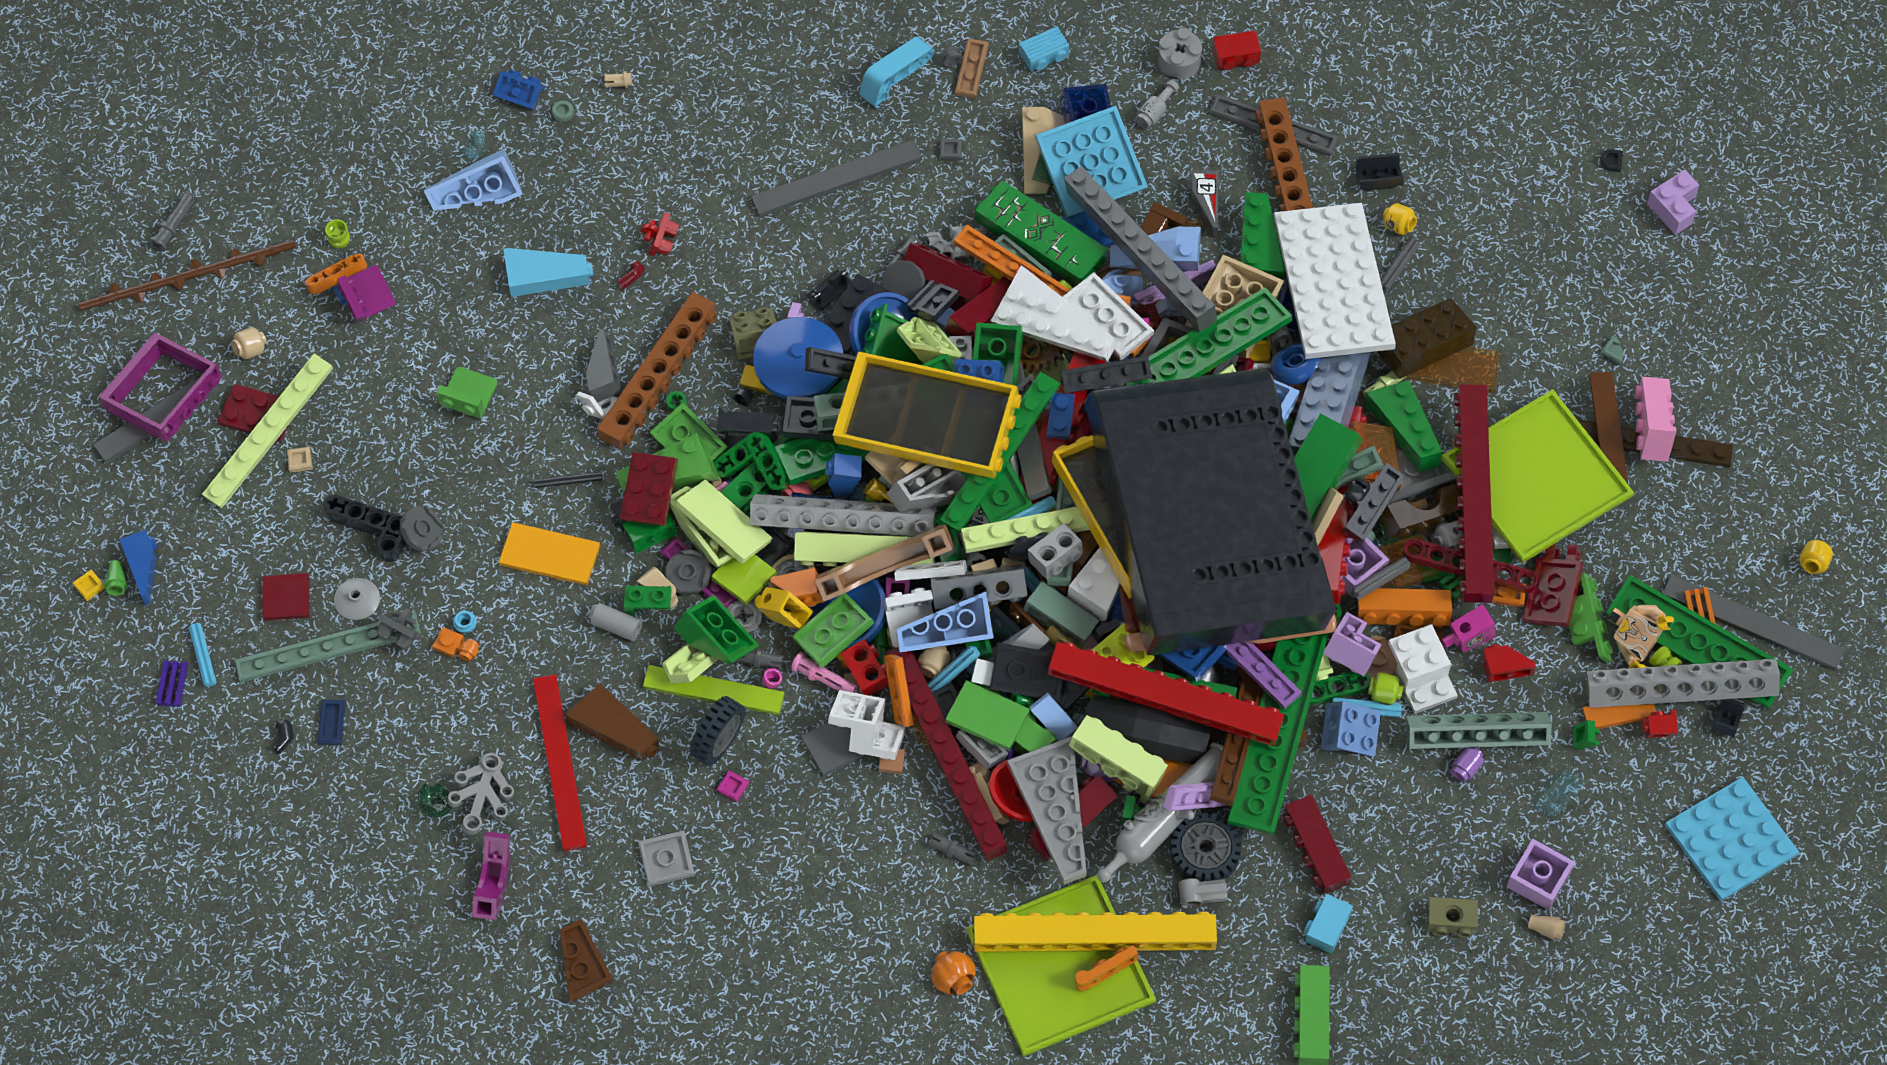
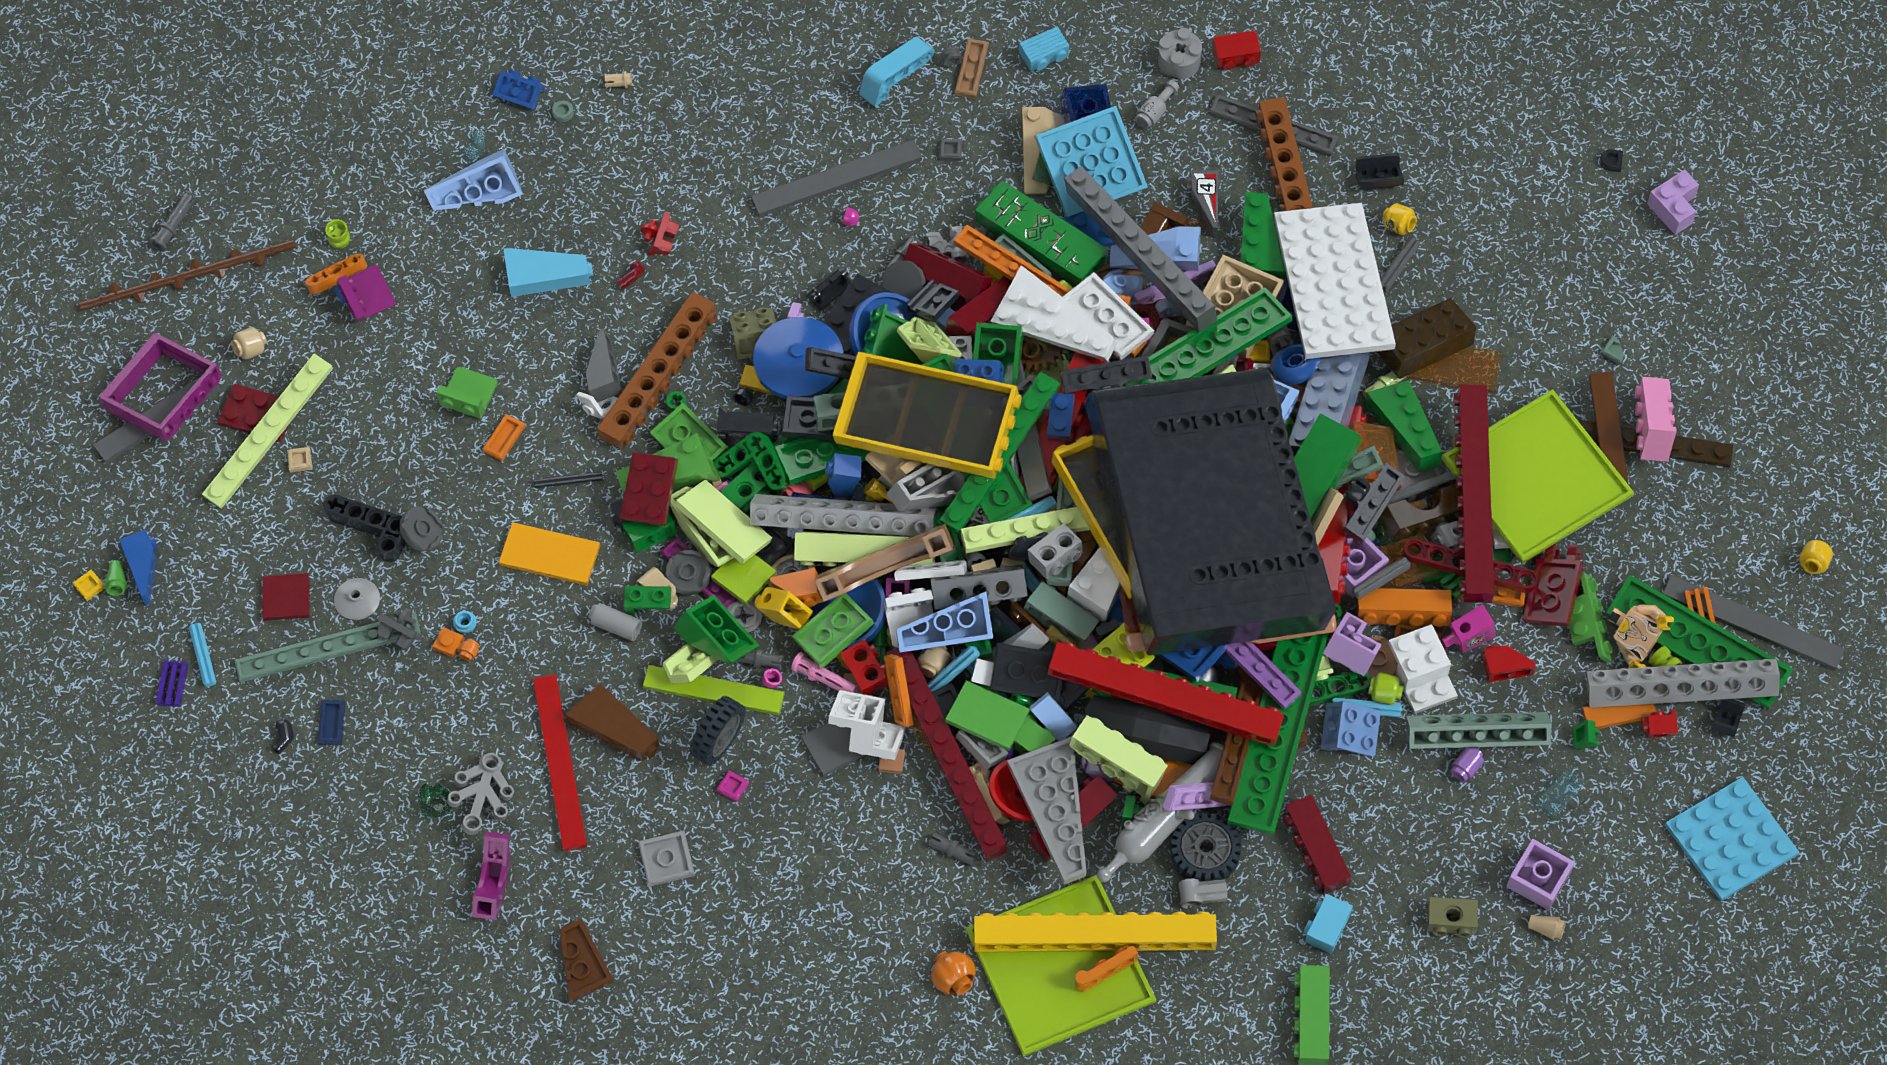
none -> orange tile [482,414,526,461]
none -> dark pink hinge [842,207,859,226]

